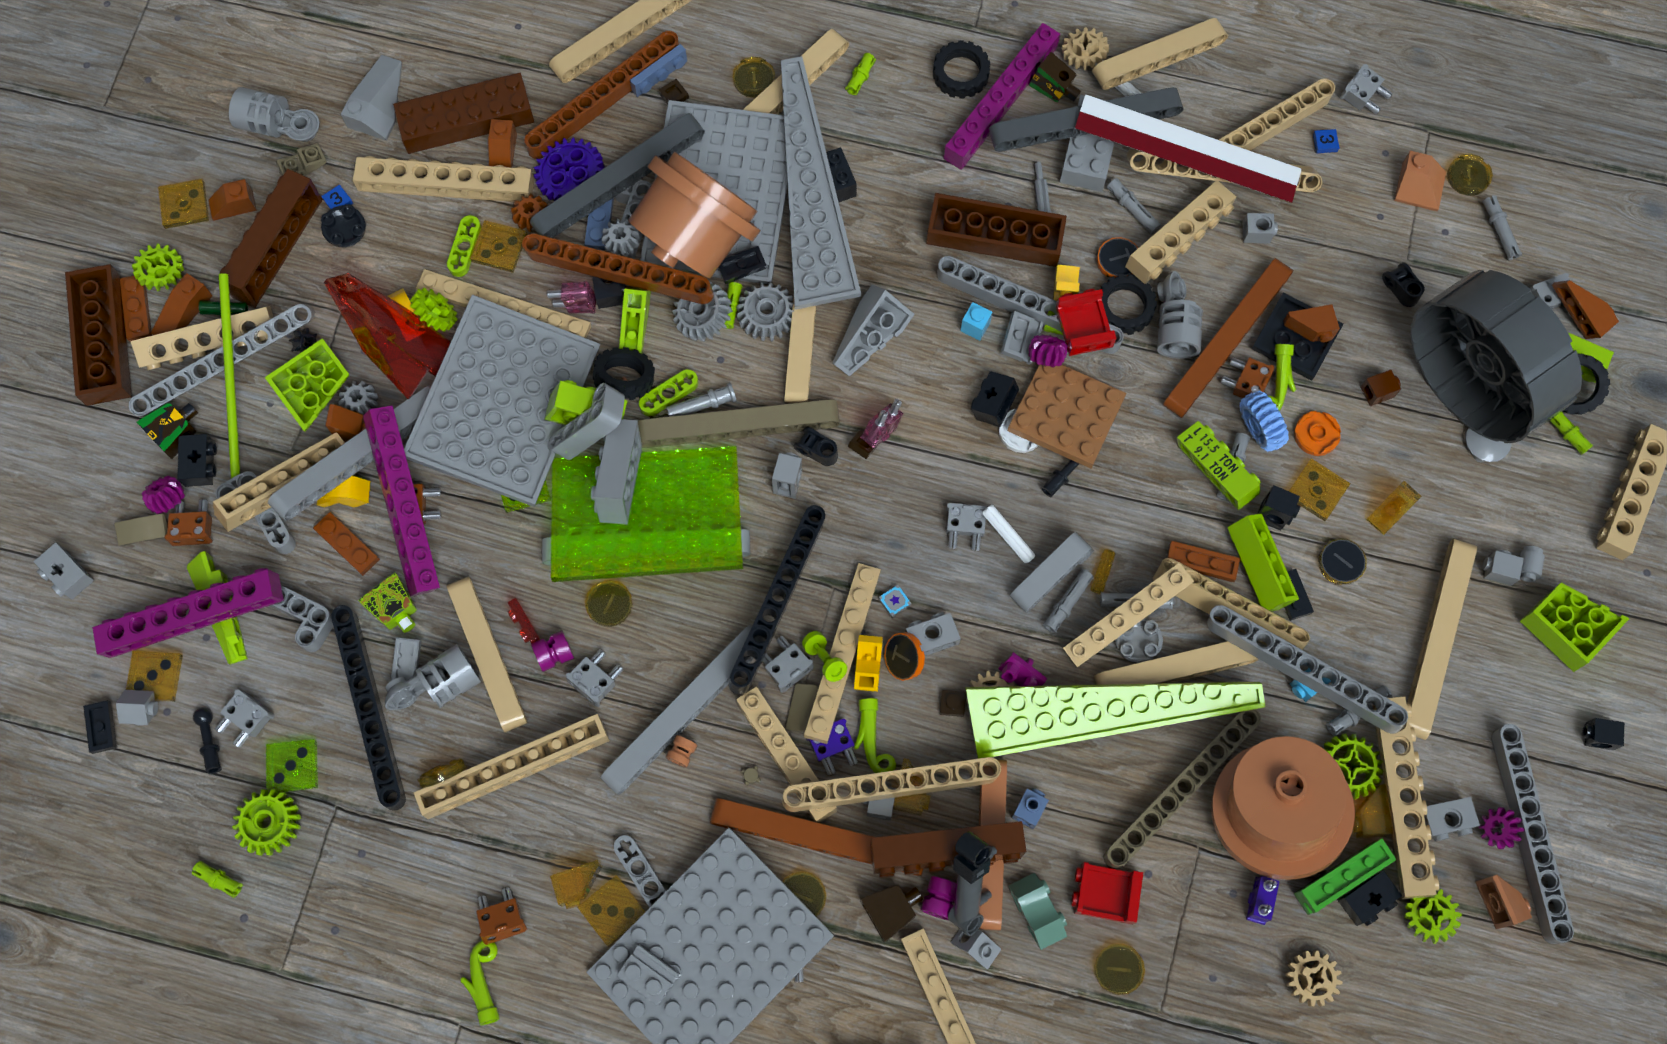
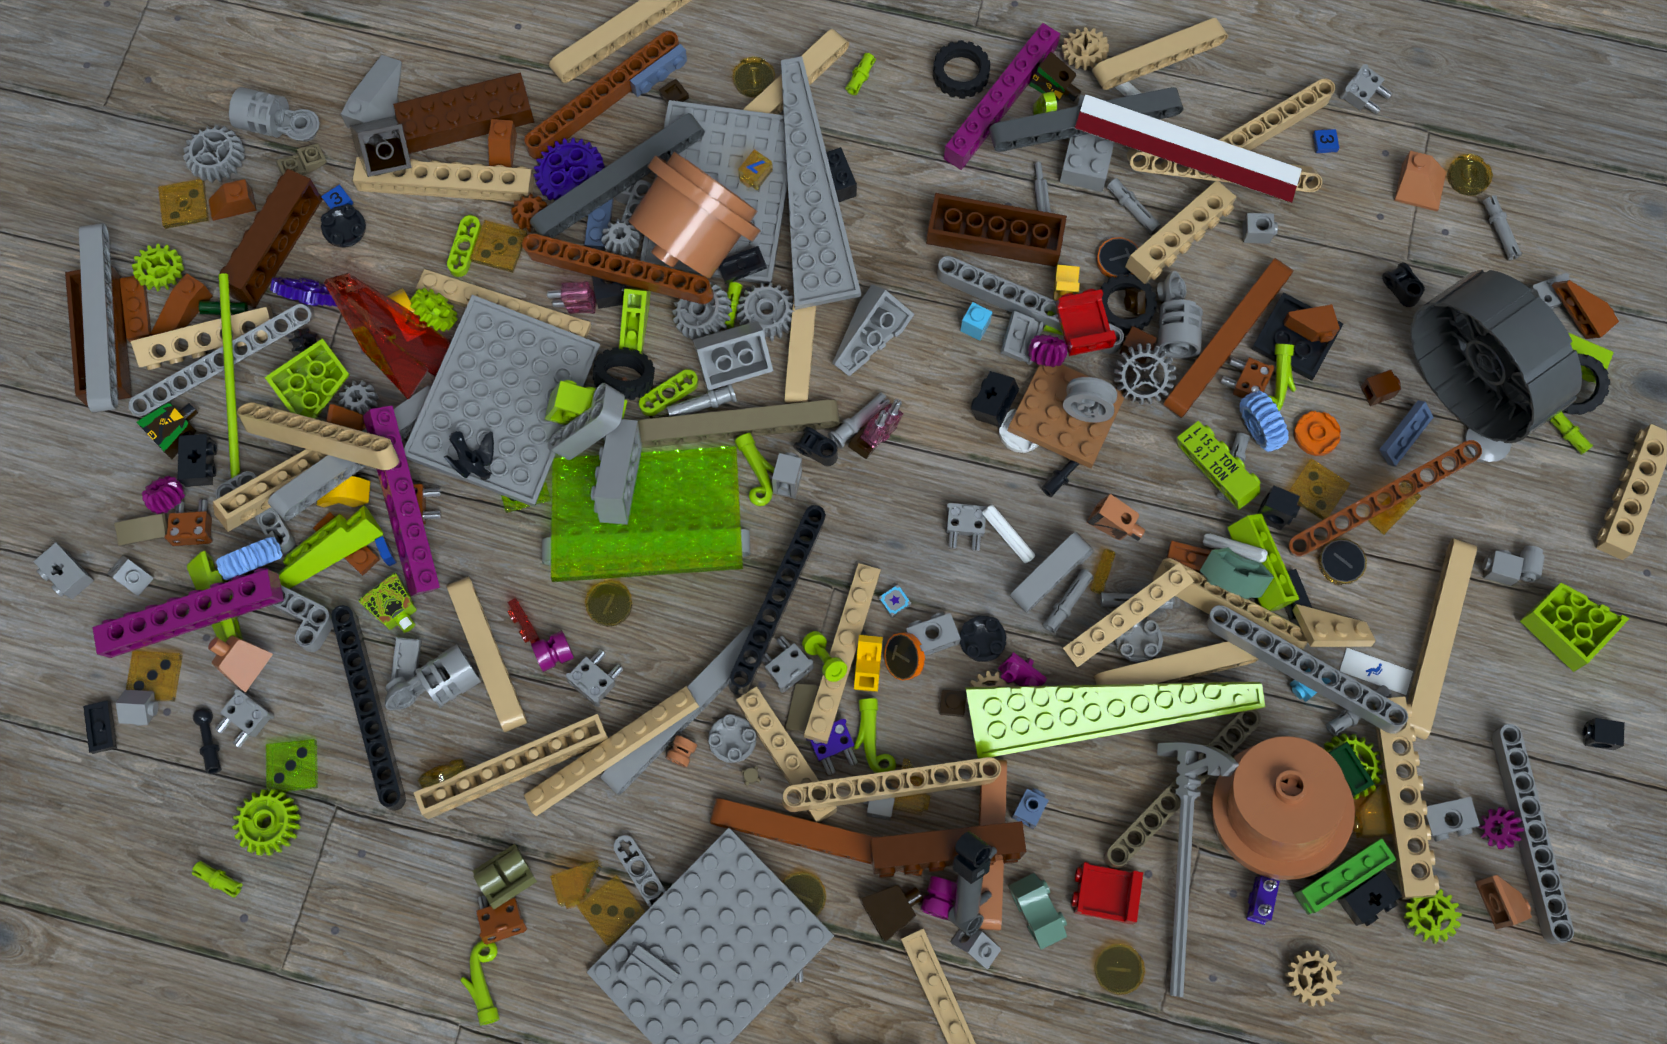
none -> light grey beam [79,223,118,413]
none -> light grey bracket [107,556,153,596]
none -> light grey gear [183,125,245,183]
none -> nougat torso [208,635,273,692]
none -> light blue gear [216,537,283,580]
none -> tan beam [237,402,399,470]
none -> dark purple gear [270,277,347,307]
none -> lime wedge [277,506,383,589]
none -> dark brown slope [350,117,412,177]
none -> blue tile [375,536,397,566]
none -> black animal [444,431,494,480]
none -> olive plate [472,844,537,909]
none -> tan plate [524,686,699,816]
none -> light grey brick [693,321,773,390]
none -> light grey dish [708,714,756,763]
none -> lime plant [735,433,775,506]
none -> clear yellow brick [738,149,773,190]
none -> light grey pin [828,392,890,449]
none -> black dish [960,616,1006,662]
none -> lime beam [1033,91,1057,115]
none -> light grey wheel [1063,377,1117,423]
none -> nougat torso [1086,494,1145,541]
none -> light grey gear [1114,343,1176,405]
none -> reddish brown brick [1120,326,1157,364]
none -> dark brown plate [1124,287,1145,315]
none -> light grey piece [1157,742,1239,997]
none -> sand green brick [1200,547,1274,599]
none -> white axle [1203,533,1268,562]
none -> dark orange beam [1288,440,1482,557]
none -> tan wing [1292,604,1376,647]
none -> dark green tile [1328,742,1375,797]
none -> white sticker [1340,648,1413,695]
none -> sand blue plate [1380,400,1434,467]

